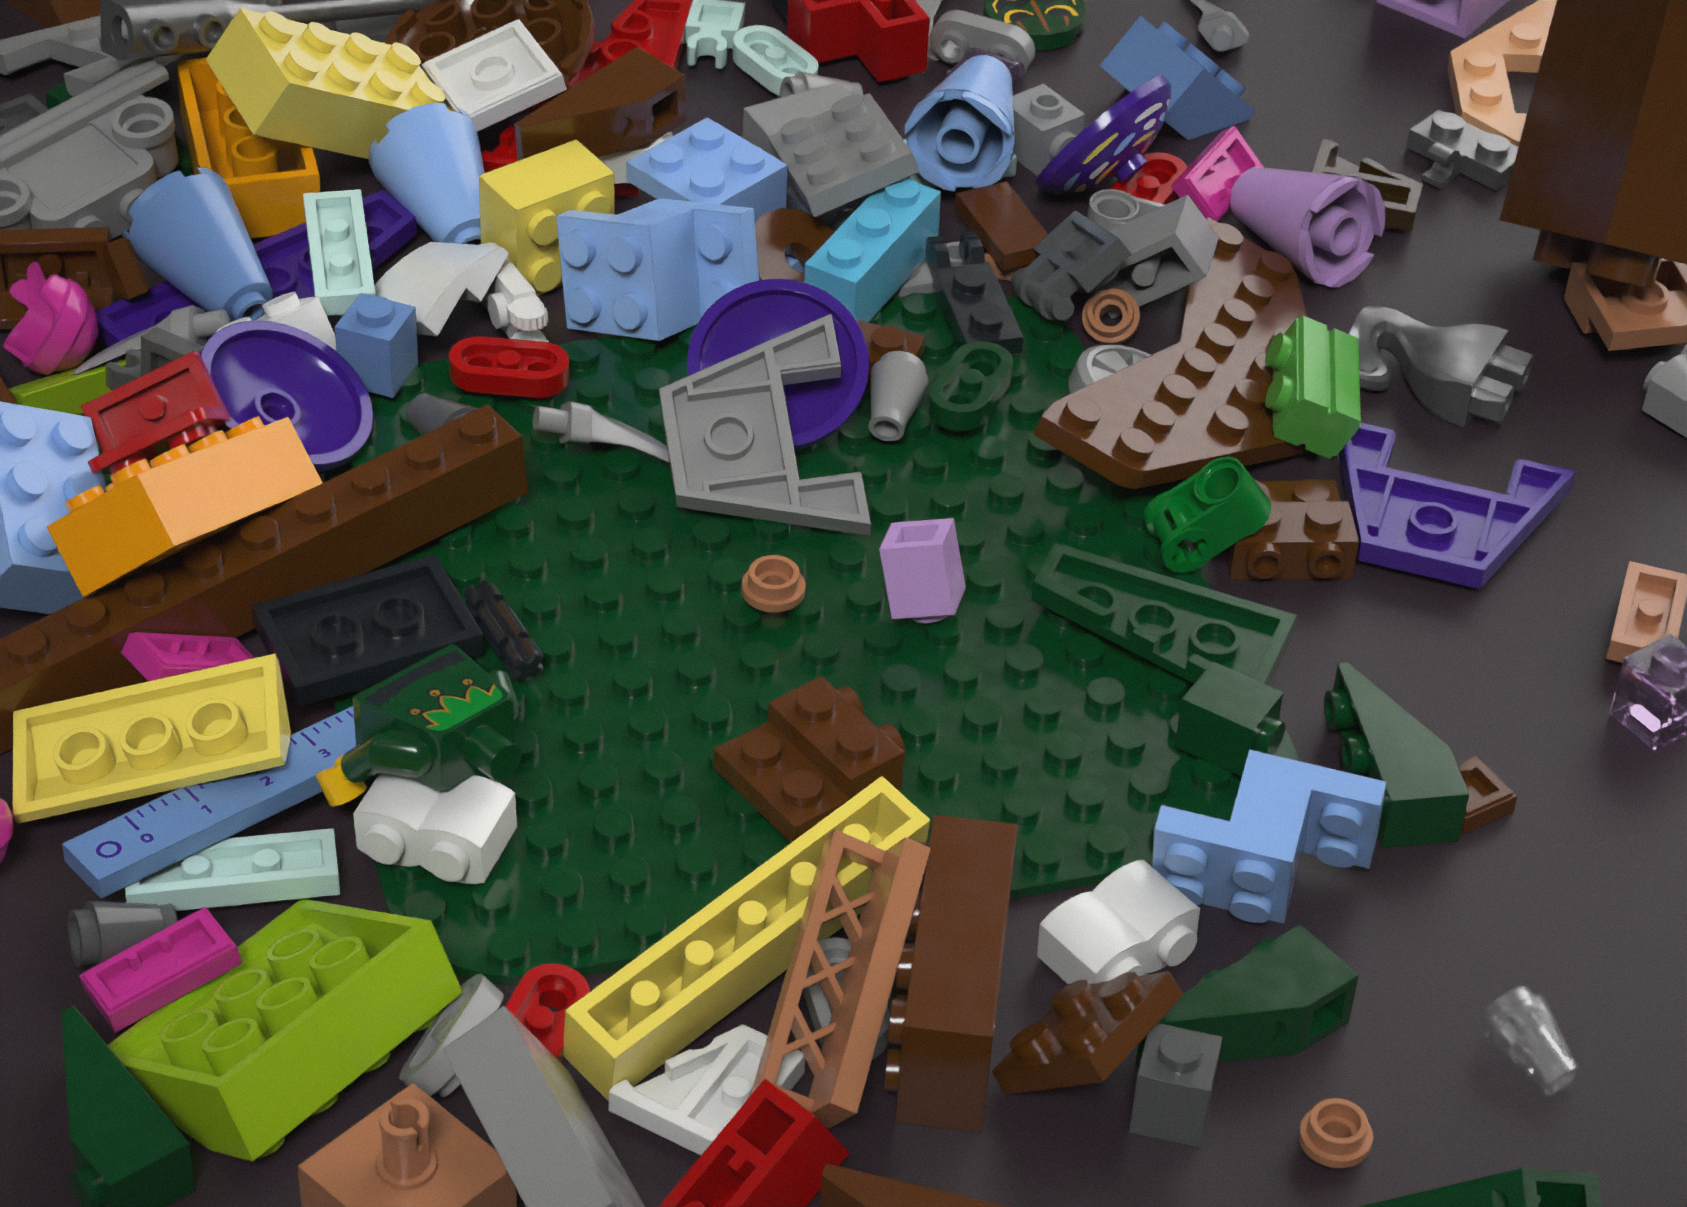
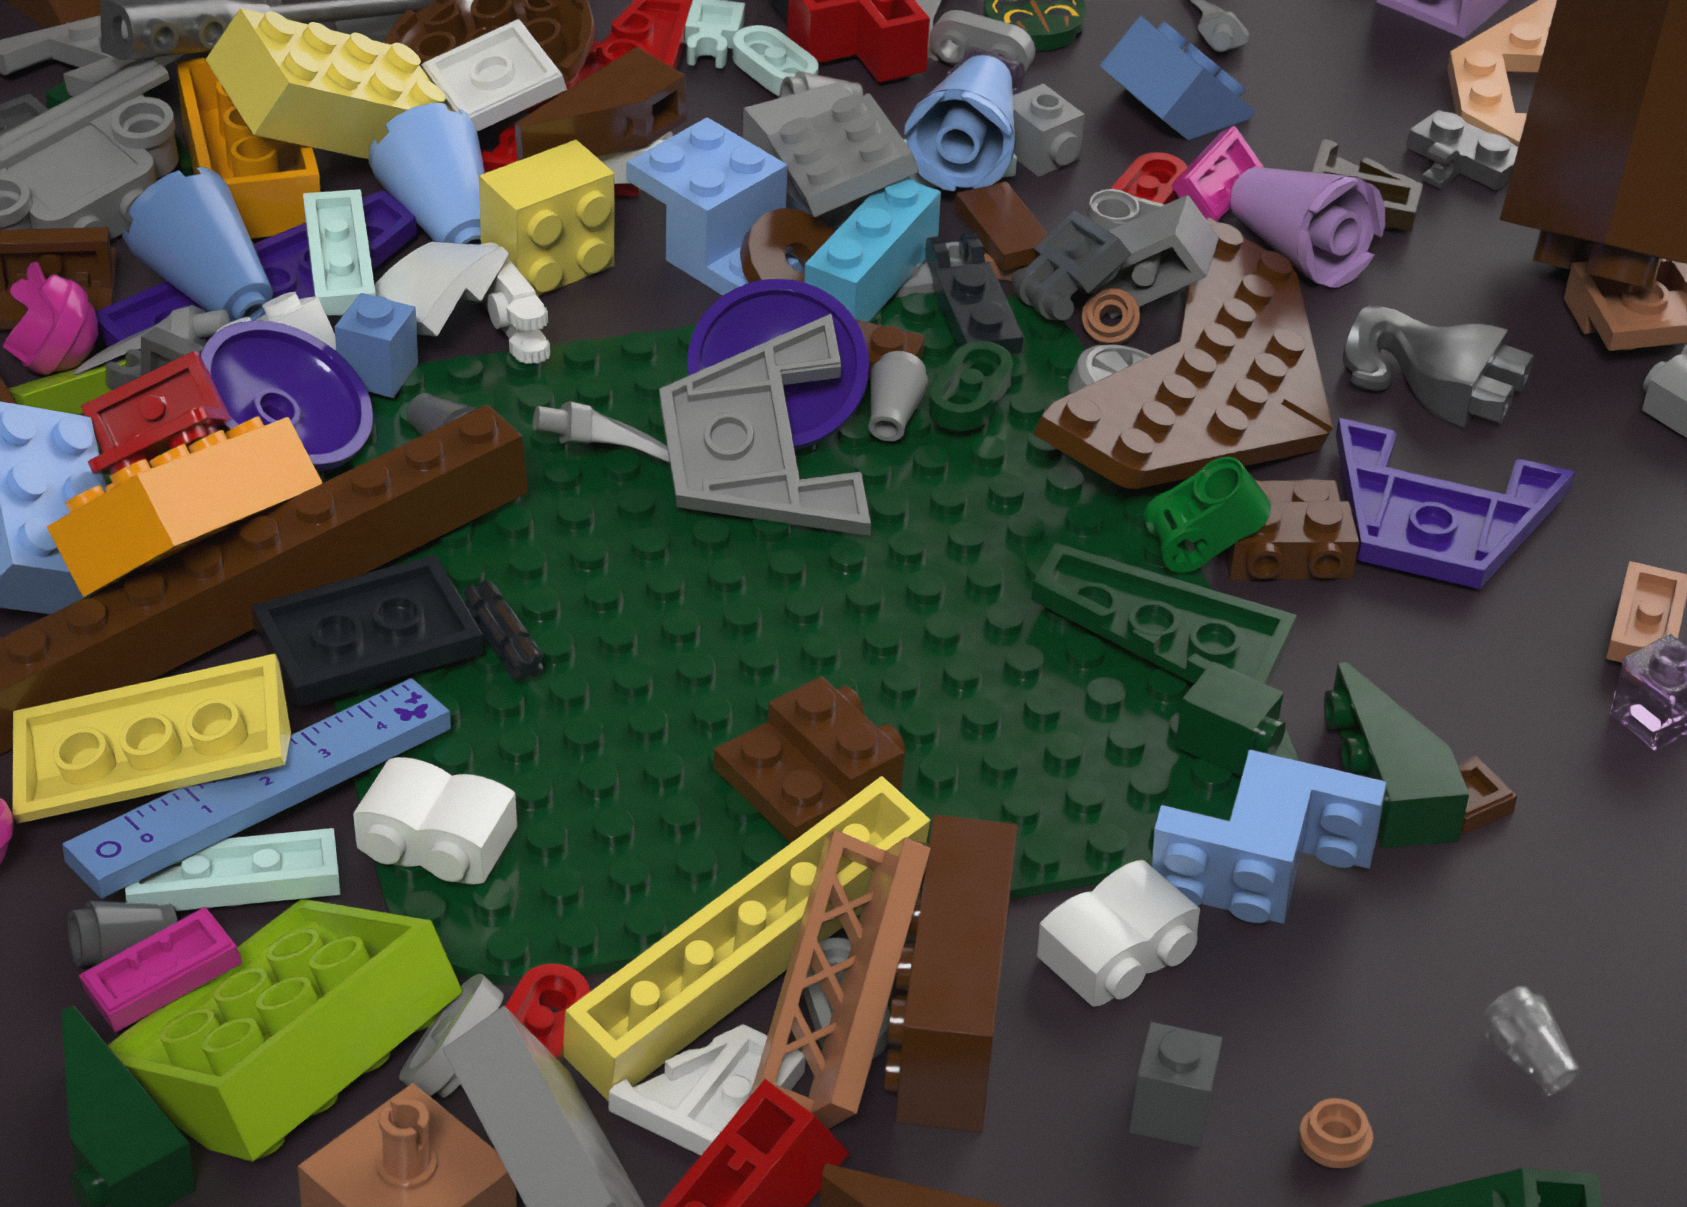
reddish brown tile [103,237,149,299] -> none
dark pink plate [121,632,255,681] -> none
dark green torso [315,644,521,806] -> none
red plate [449,336,569,400] -> none
light blue bracket [556,198,759,341] -> none
nougat plate [741,555,806,613] -> none
lavender brick [879,518,966,623] -> none
reddish brown plate [992,971,1184,1095] -> none
dark purple dish [1035,75,1171,195] -> none
dark green slope [1135,924,1359,1068] -> none
bright green brick [1265,316,1361,458] -> none

